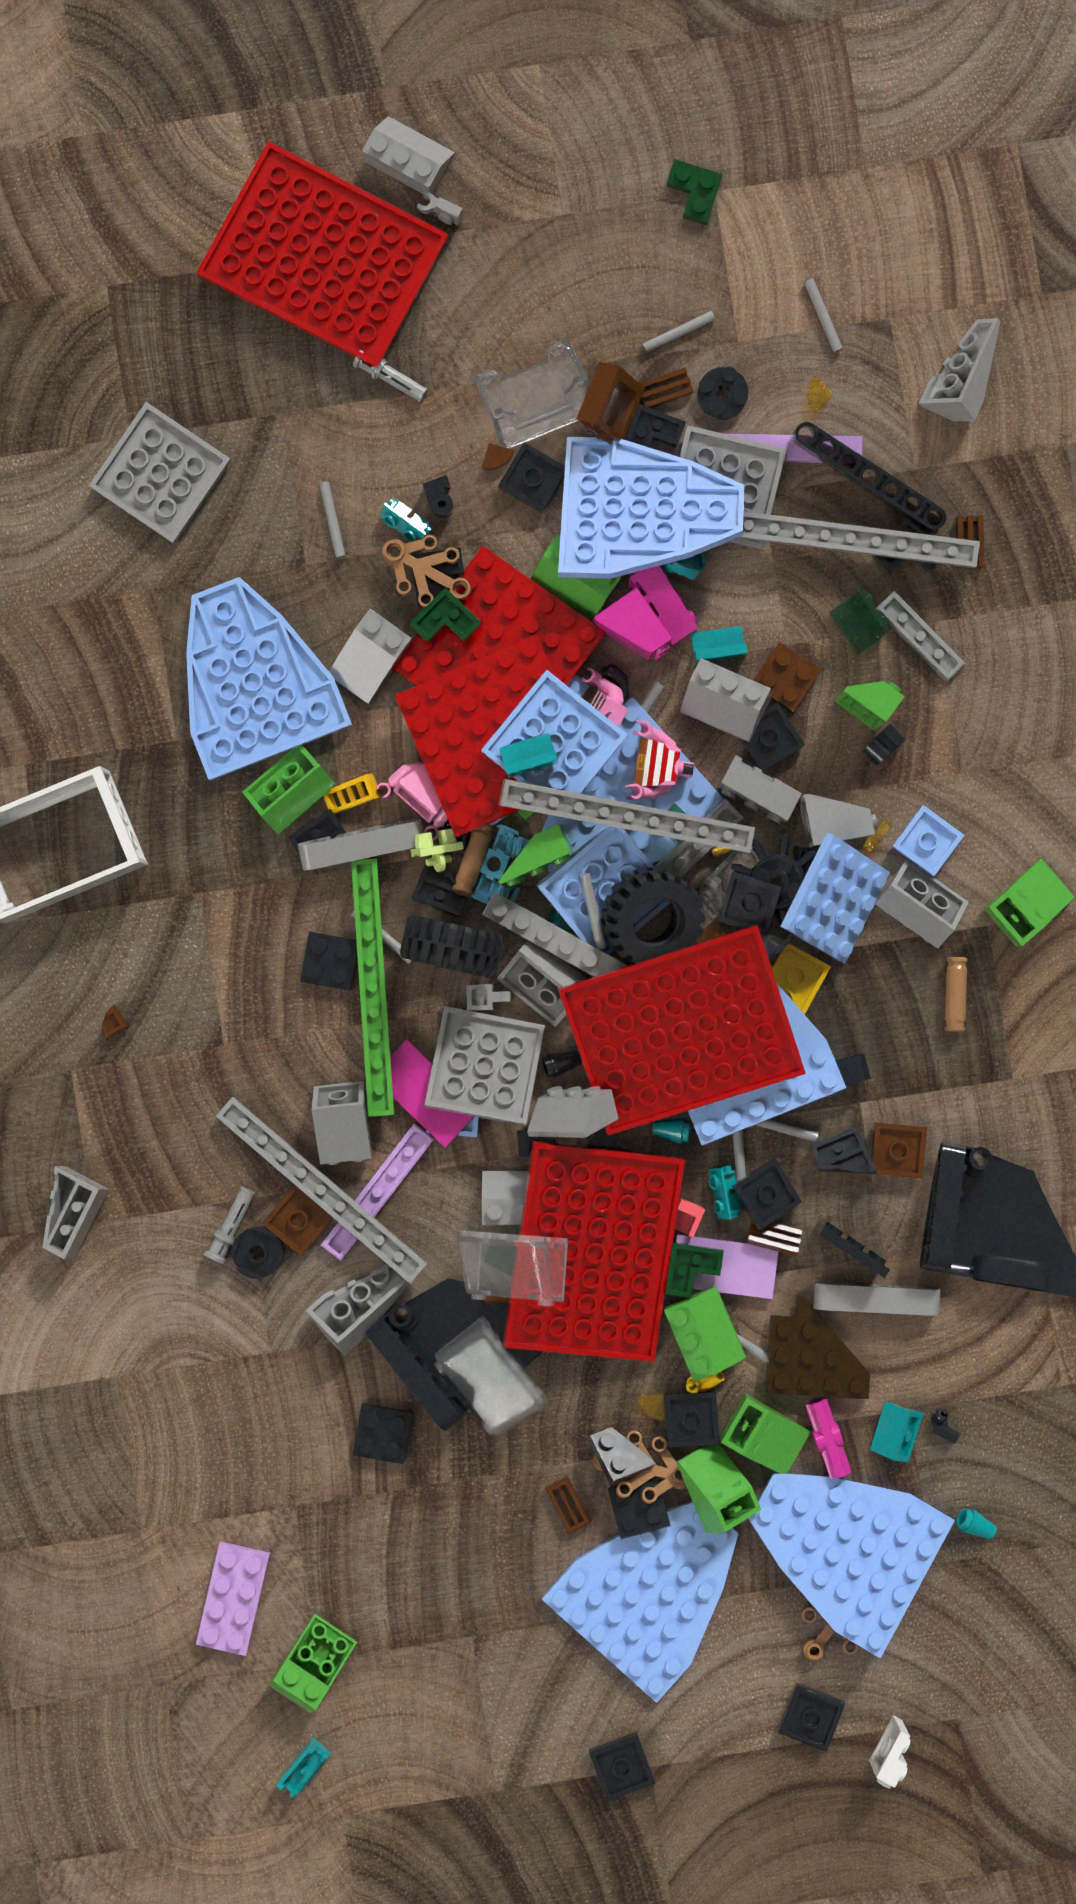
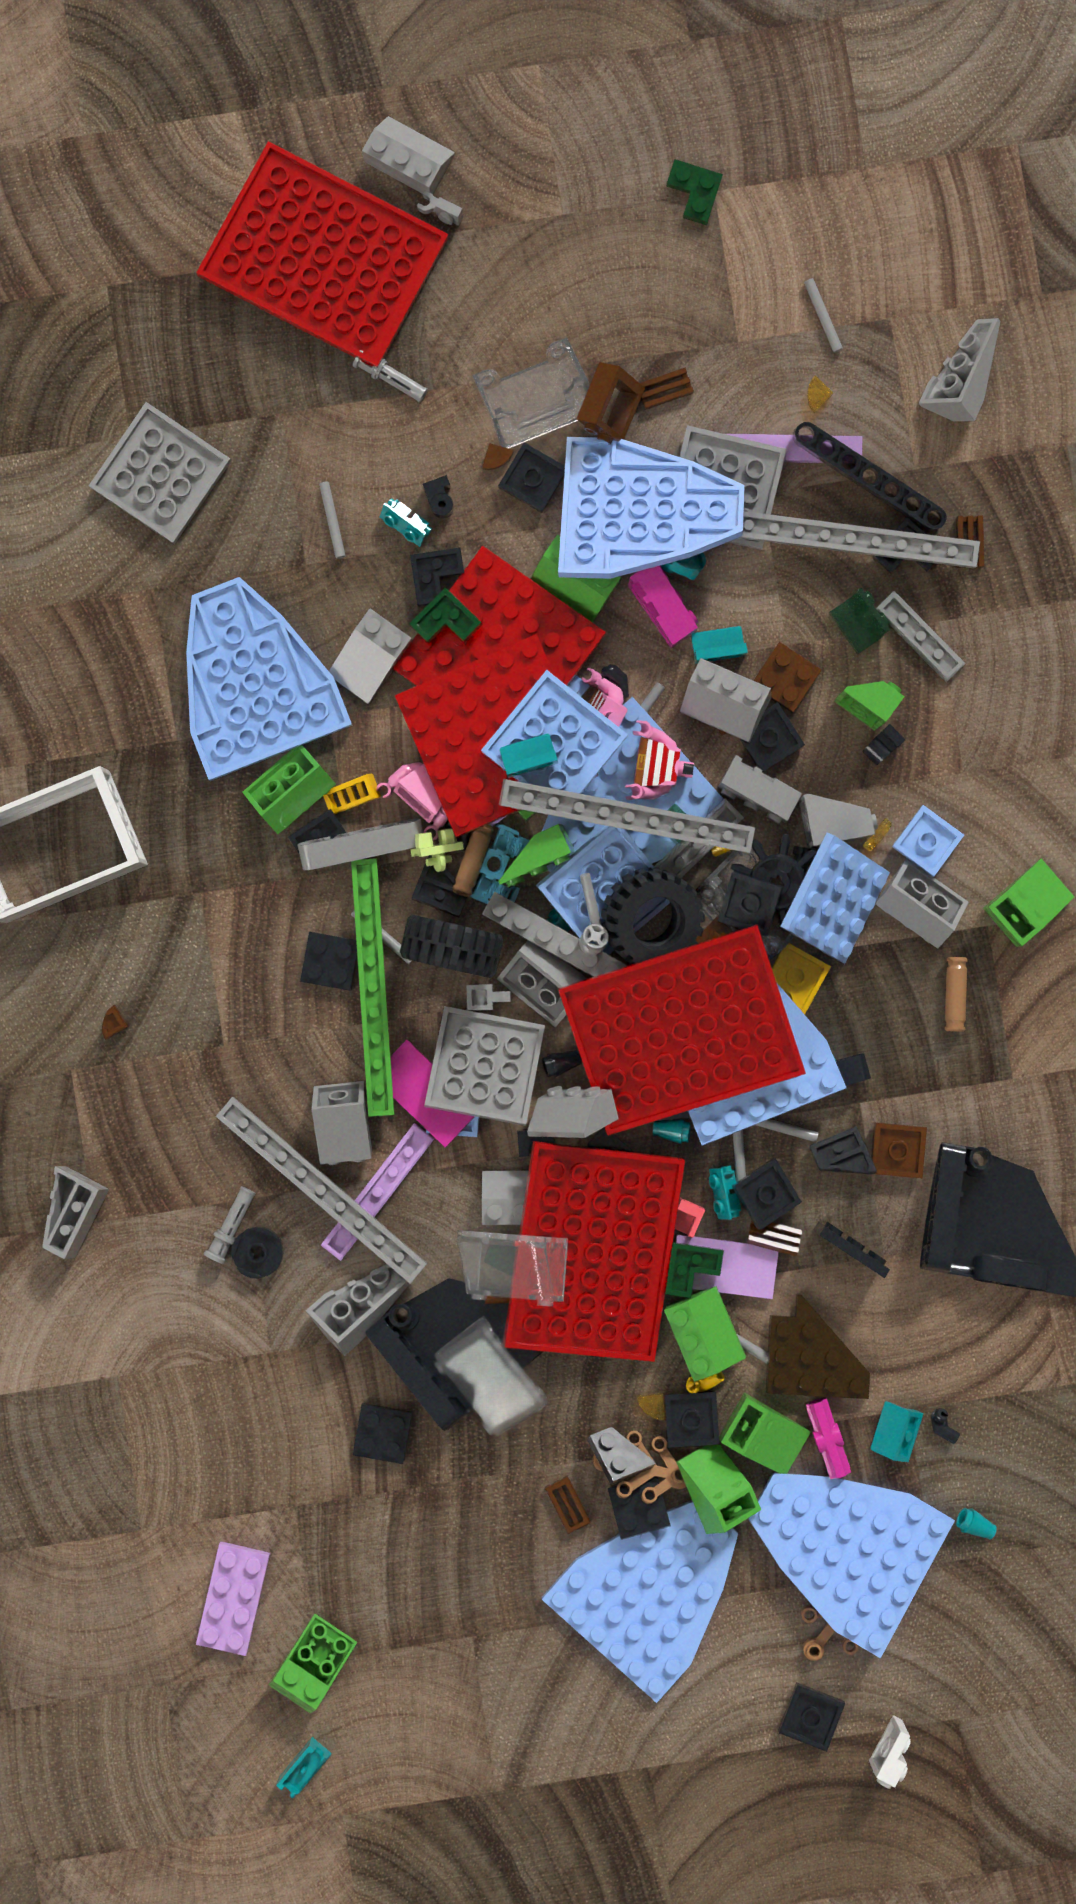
reddish brown plate [262,1184,333,1256] -> none
medium nougat plant [382,535,471,608] -> none
black plate [589,1732,655,1801] -> none
dark pink slope [593,588,672,661] -> none
black plate [625,404,686,448] -> none
light grey bar [642,311,715,353] -> none
black plate [697,367,748,420] -> none
light grey beam [814,1282,940,1316] -> none
none -> light grey wheel [579,924,608,955]

